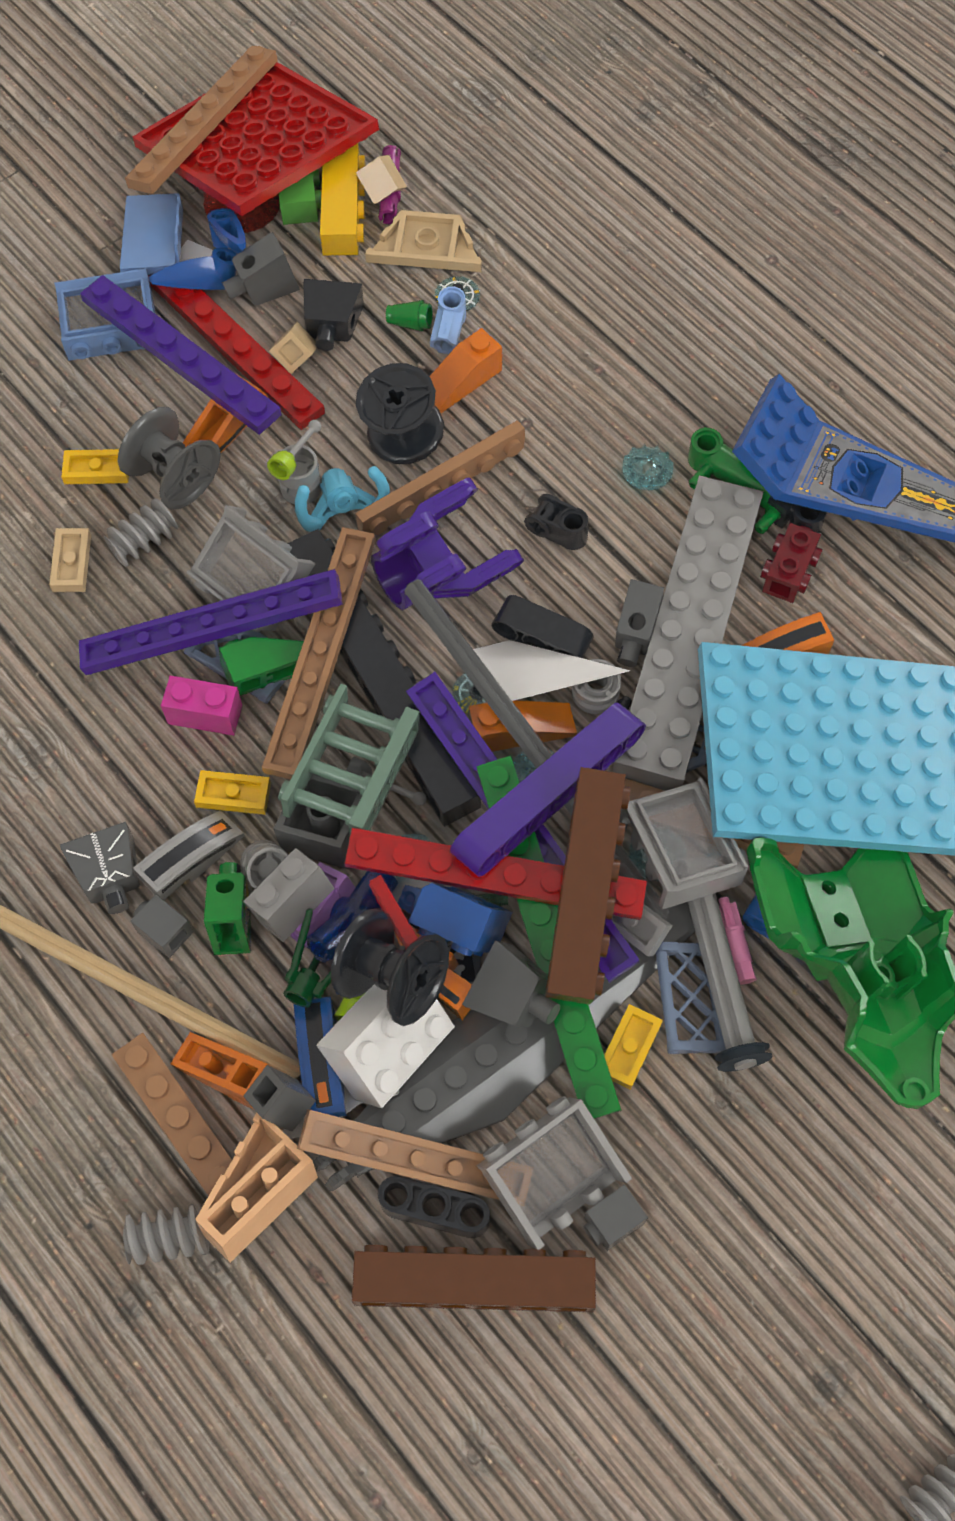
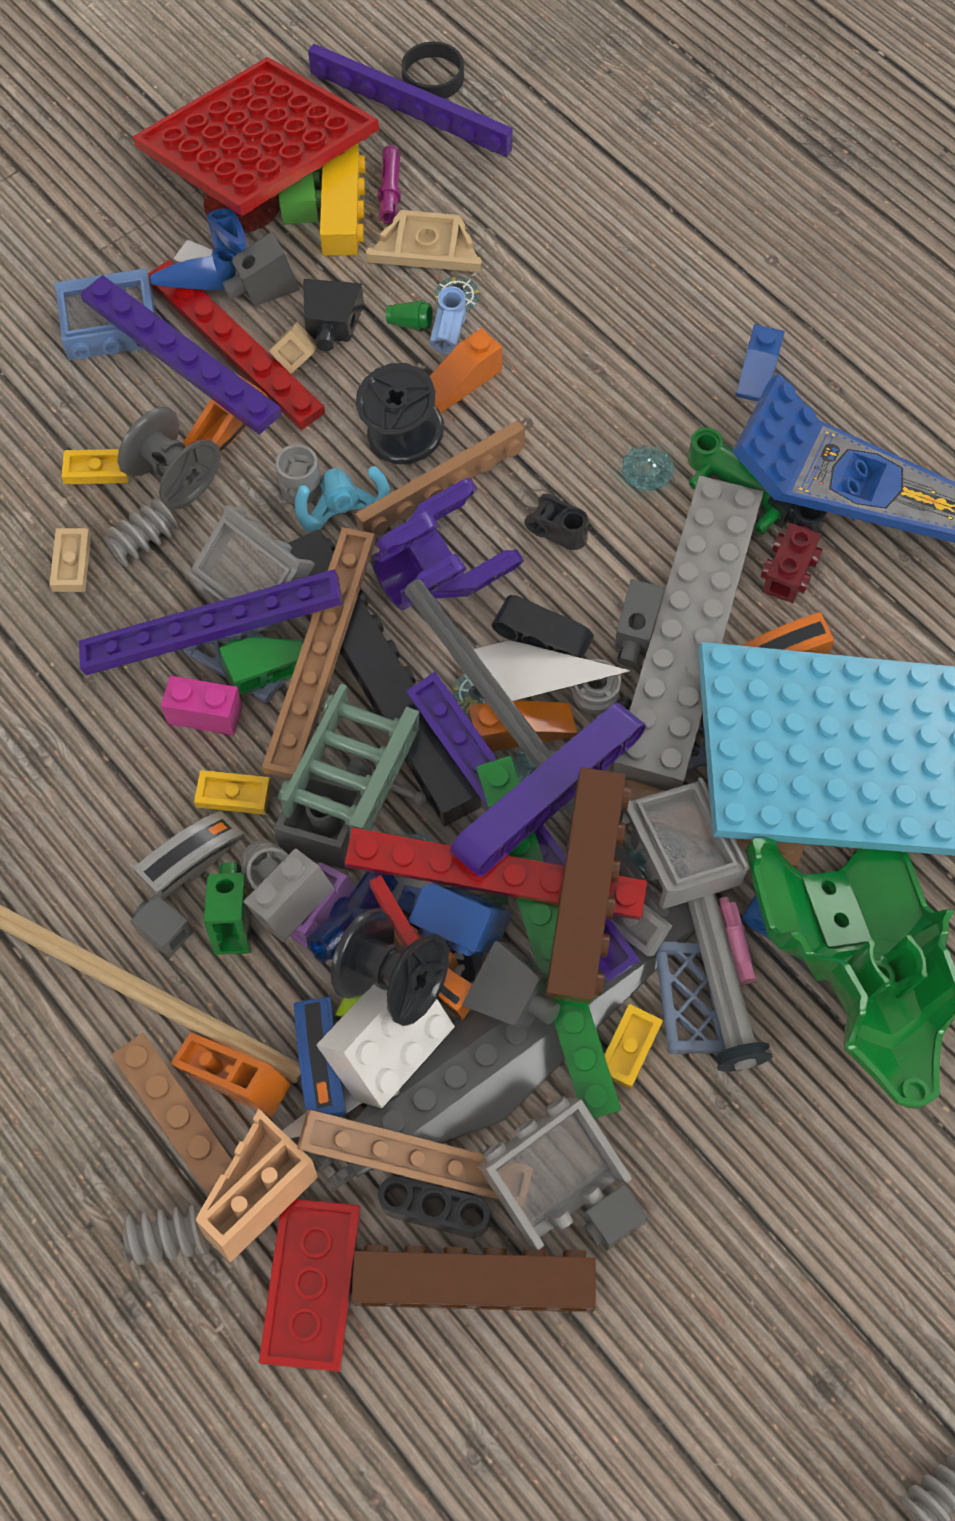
dark grey torso [60,822,140,914] -> none
medium blue piece [120,193,183,275] -> none
medium nougat plate [125,46,278,194] -> none
dark grey brick [243,1065,316,1132] -> none
lime hinge [267,420,321,480] -> none
dark green plant [283,908,331,1008] -> none
tan panel [356,155,407,204] -> none
none -> red plate [259,1199,361,1373]
none -> dark purple plate [308,44,513,157]
none -> black tyre [401,41,464,99]
none -> slope [736,324,785,402]

